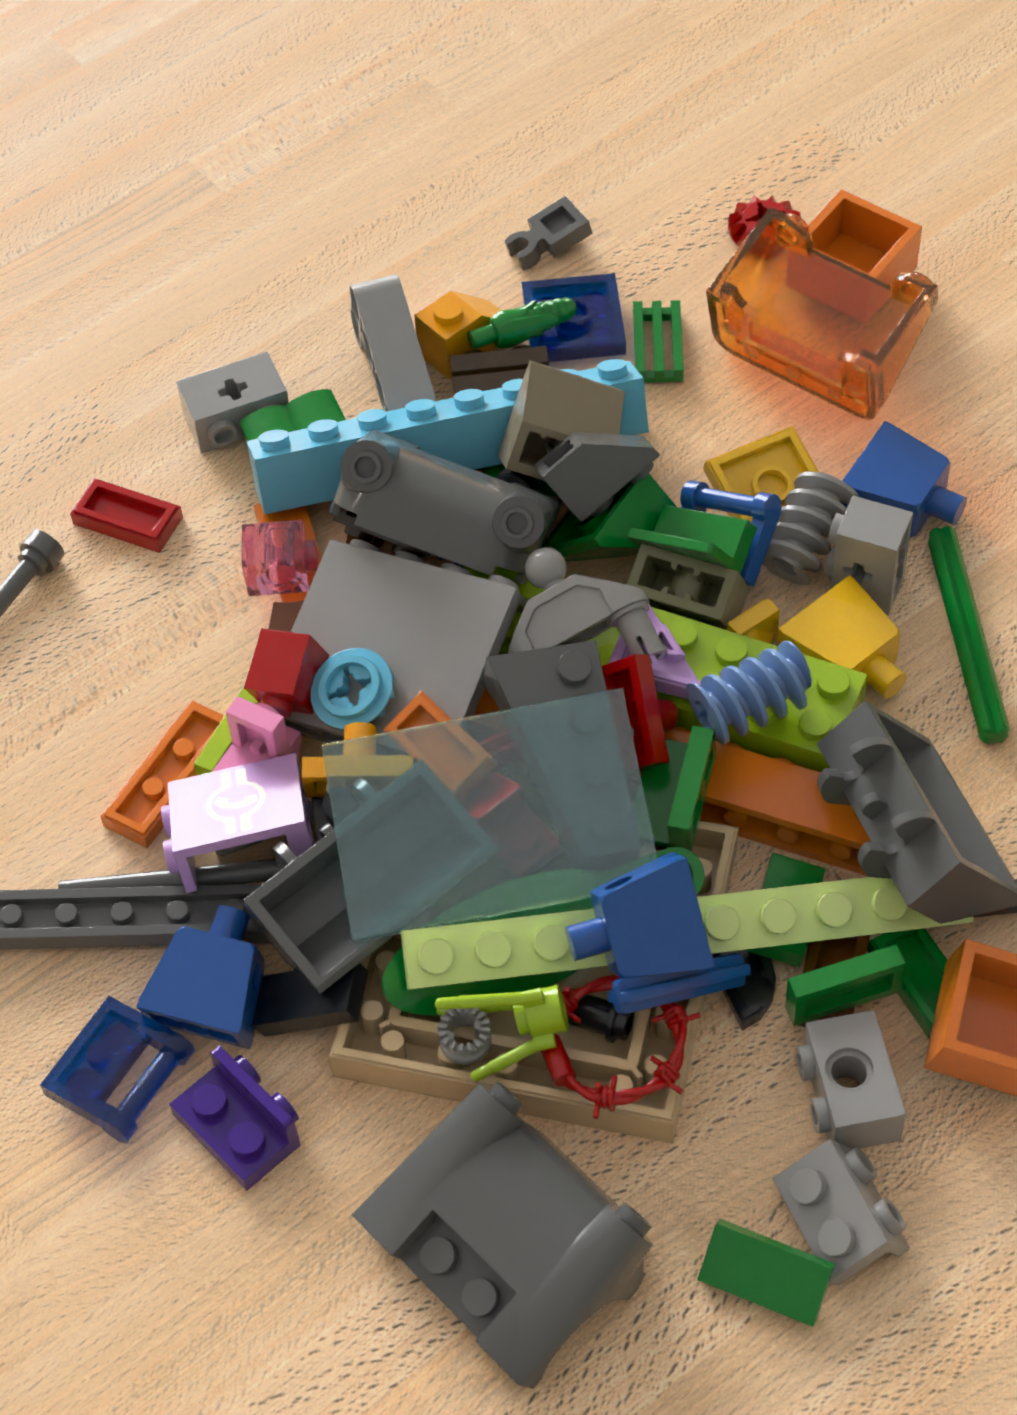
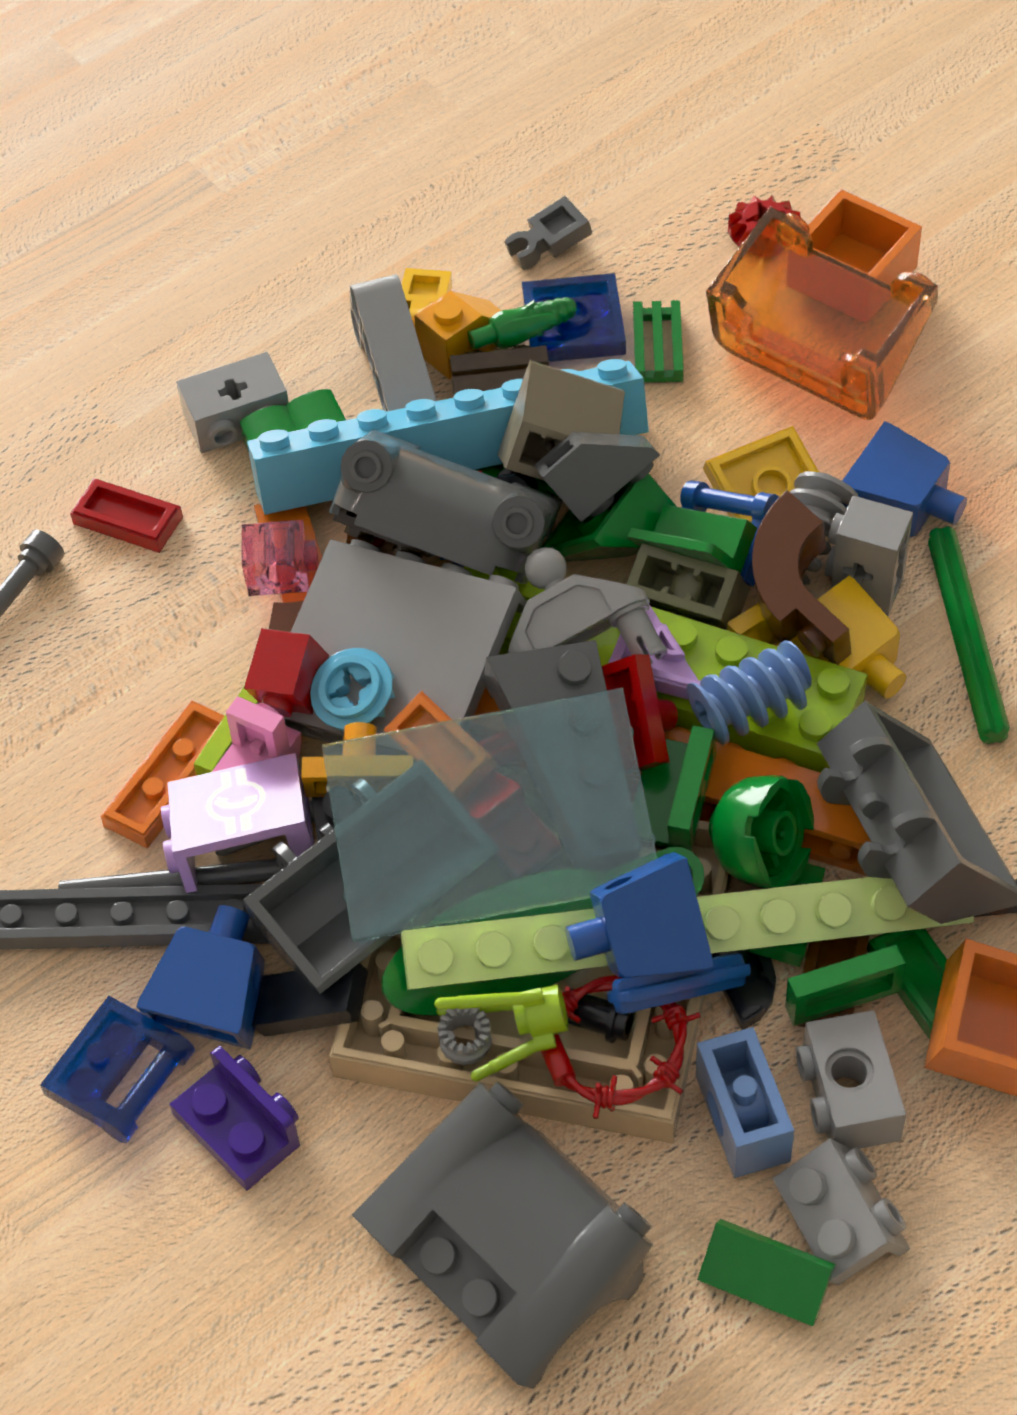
none -> yellow plate [401,268,452,331]
none -> medium blue brick [695,1027,794,1178]
none -> green cylinder [709,775,814,888]
none -> reddish brown arch [752,490,852,665]

